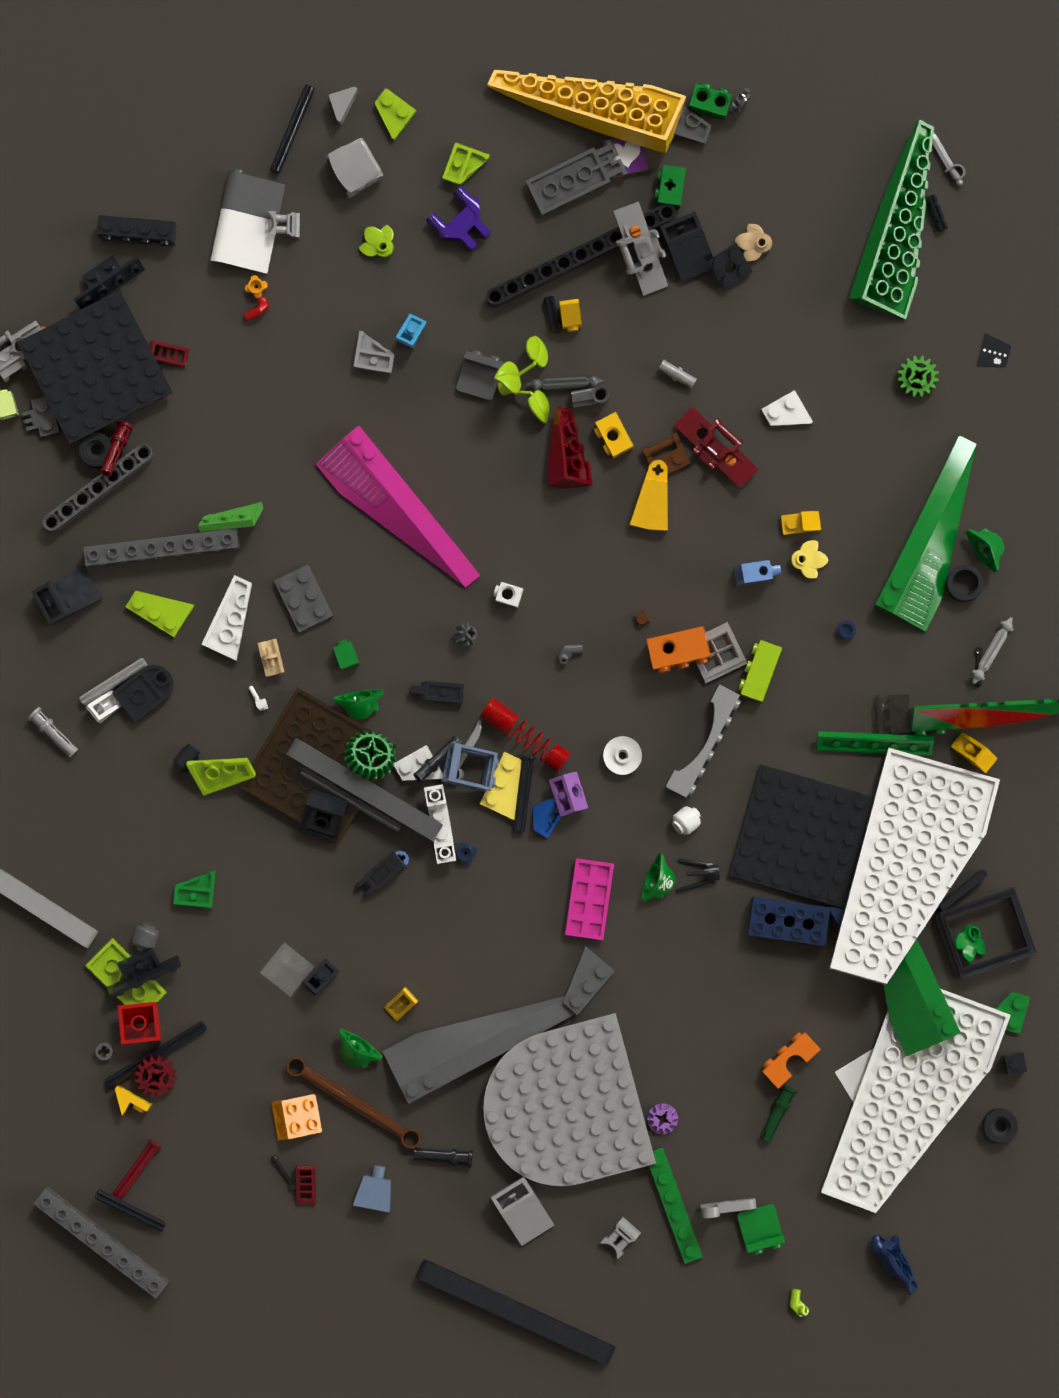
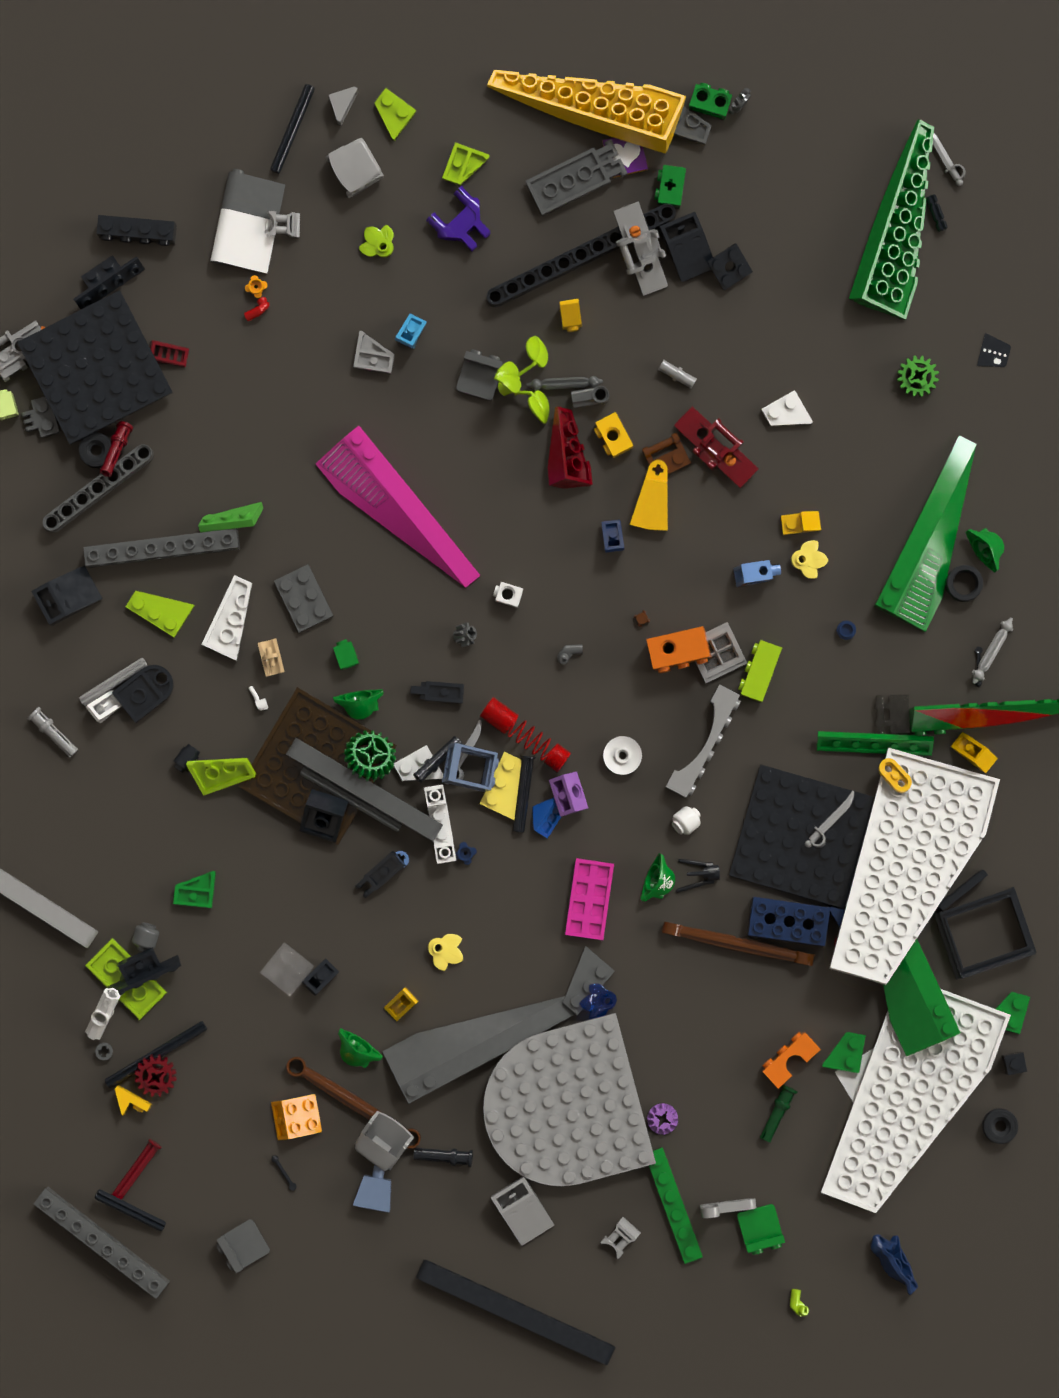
red slope [118,1002,162,1045] -> none
dark red slope [296,1165,316,1204] -> none
black axle [544,296,562,333] -> none
tan plate [735,224,773,262] -> none
green plate [955,925,985,963] -> none
none -> white piece [85,988,120,1040]
none -> dark grey bracket [216,1219,270,1273]
none -> light grey piece [354,1111,414,1171]
none -> light yellow plate [428,934,463,971]
none -> clear blue plate [579,983,617,1020]
none -> dark blue slope [601,520,625,553]
none -> reddish brown piece [662,921,815,966]
none -> light grey sword [805,791,854,848]
none -> green wing [822,1032,866,1073]
none -> yellow plate [878,758,912,793]

